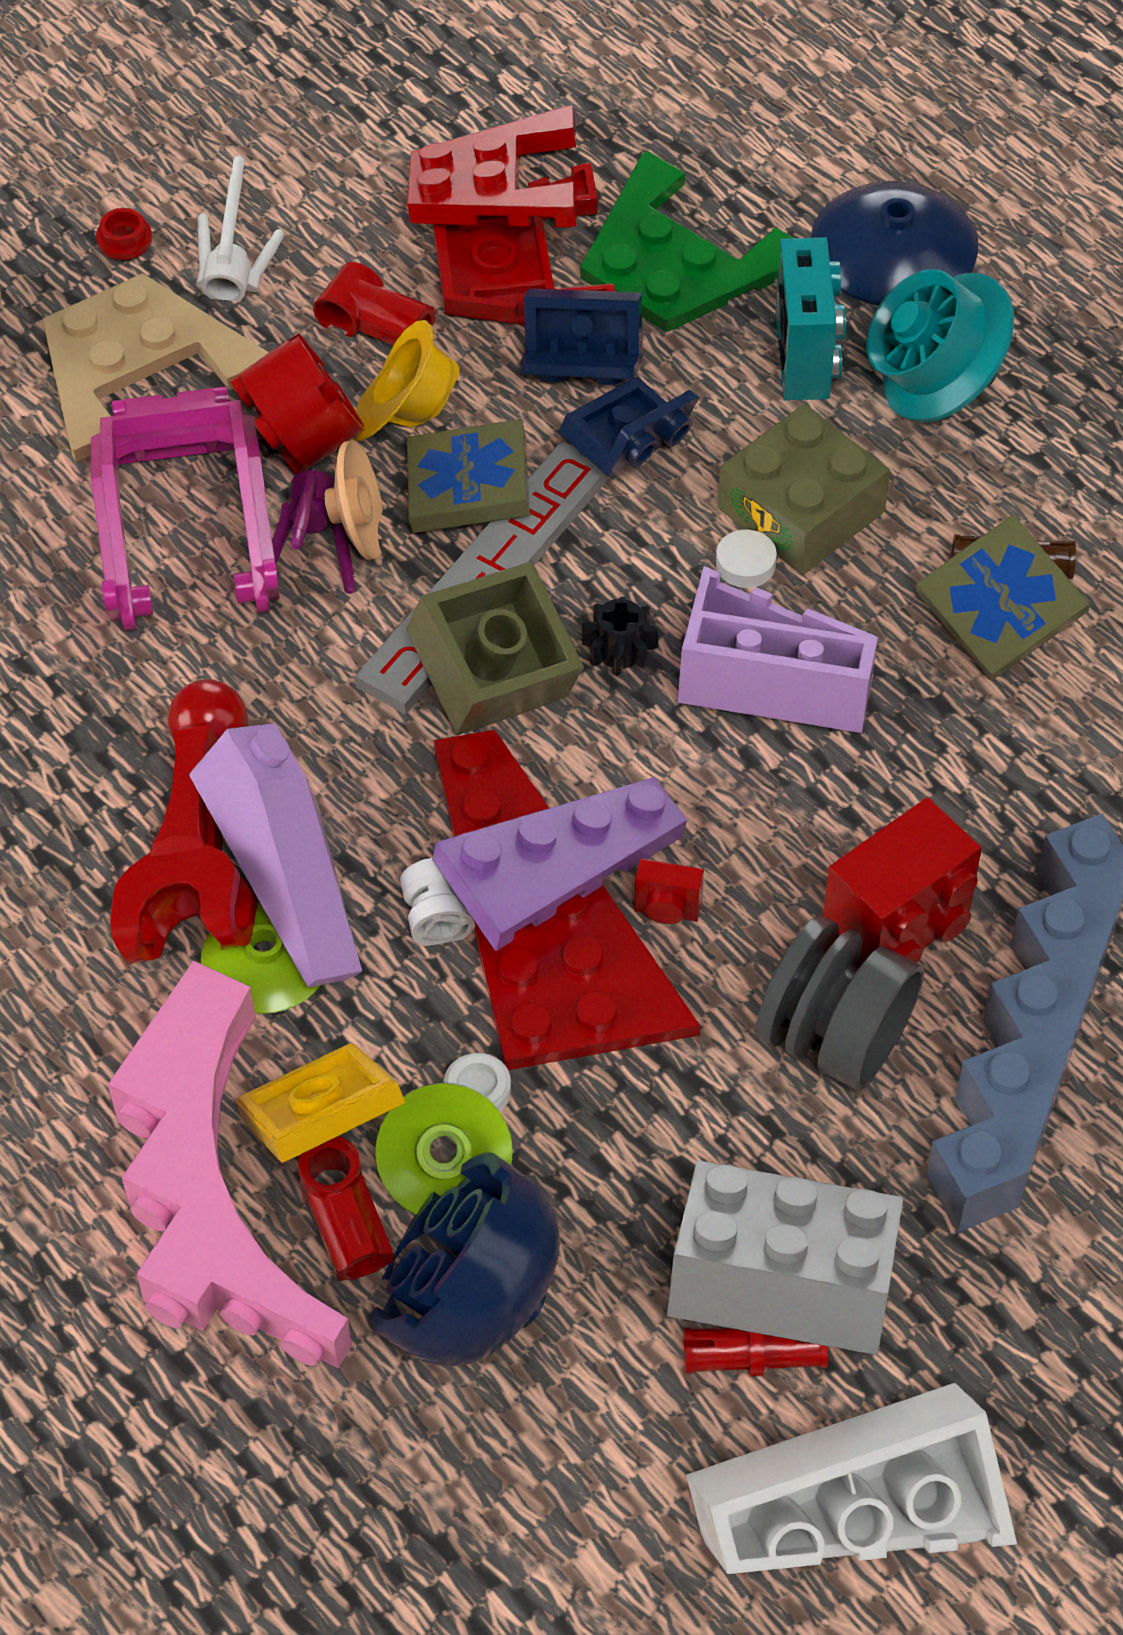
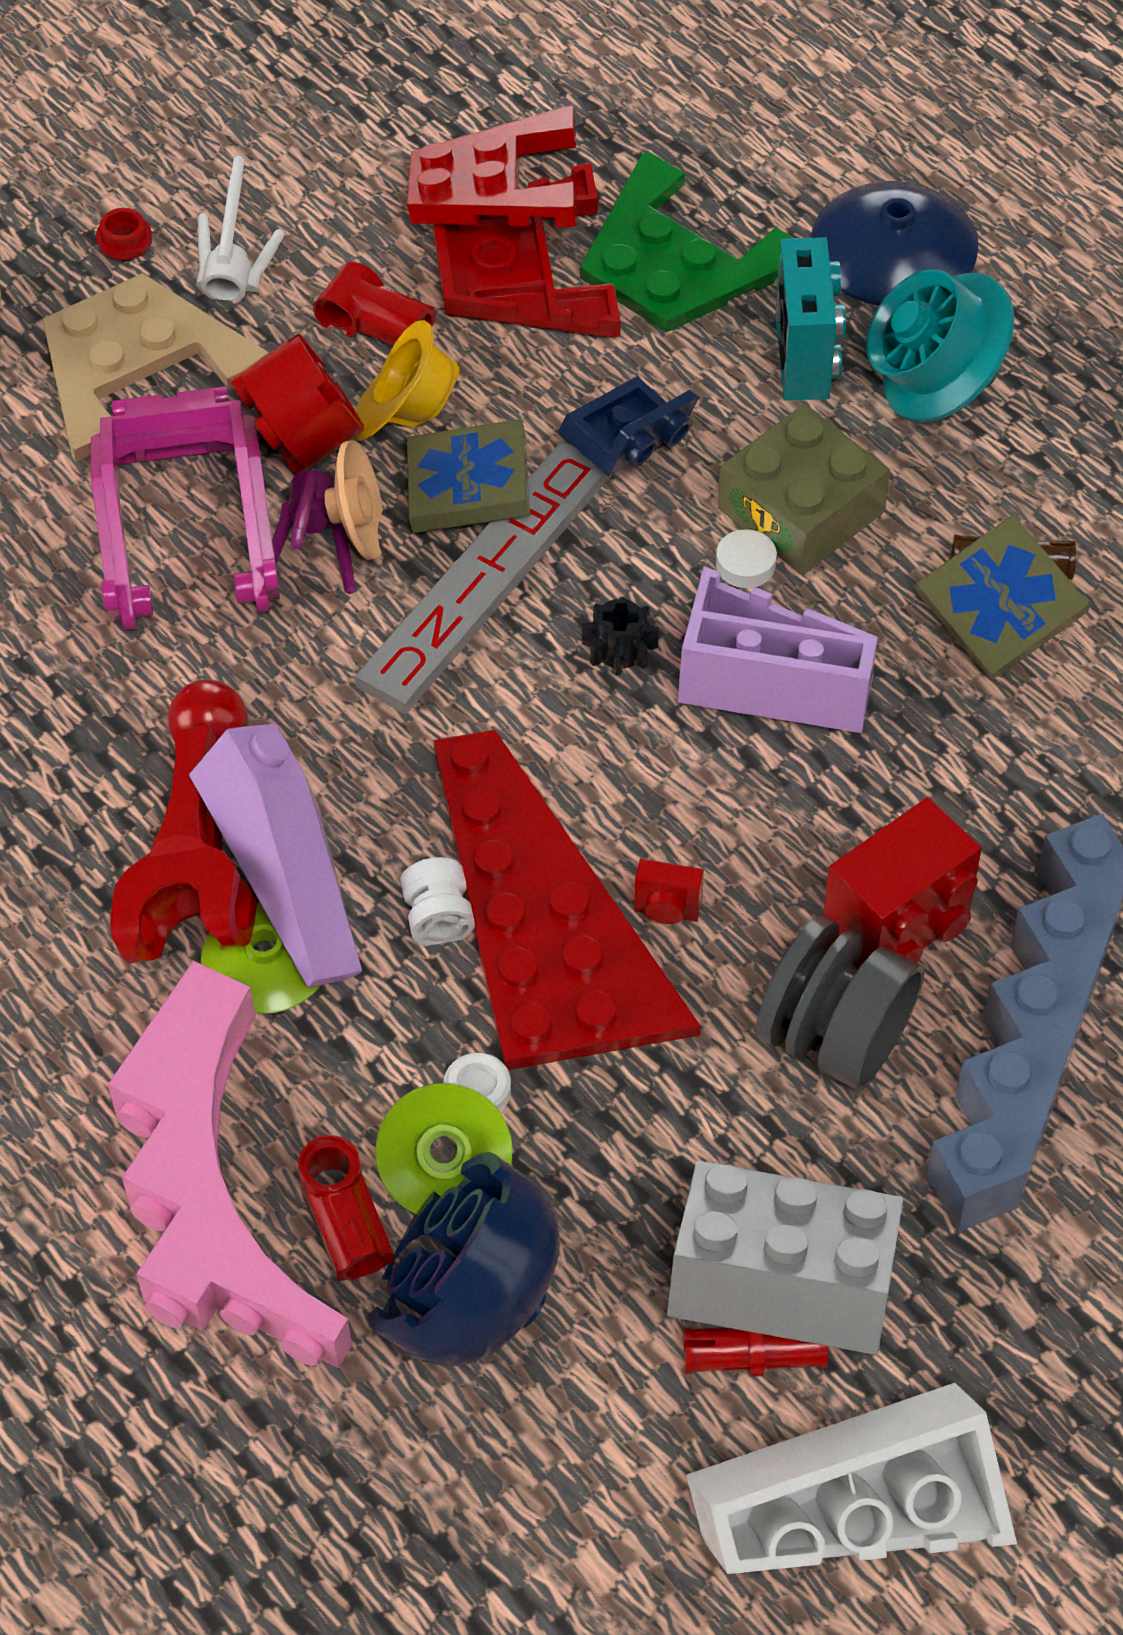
yellow tile [234,1043,405,1163] -> none
olive brick [406,561,584,735] -> none
medium lavender wing [432,777,687,951] -> none
dark blue bracket [520,288,643,385] -> none

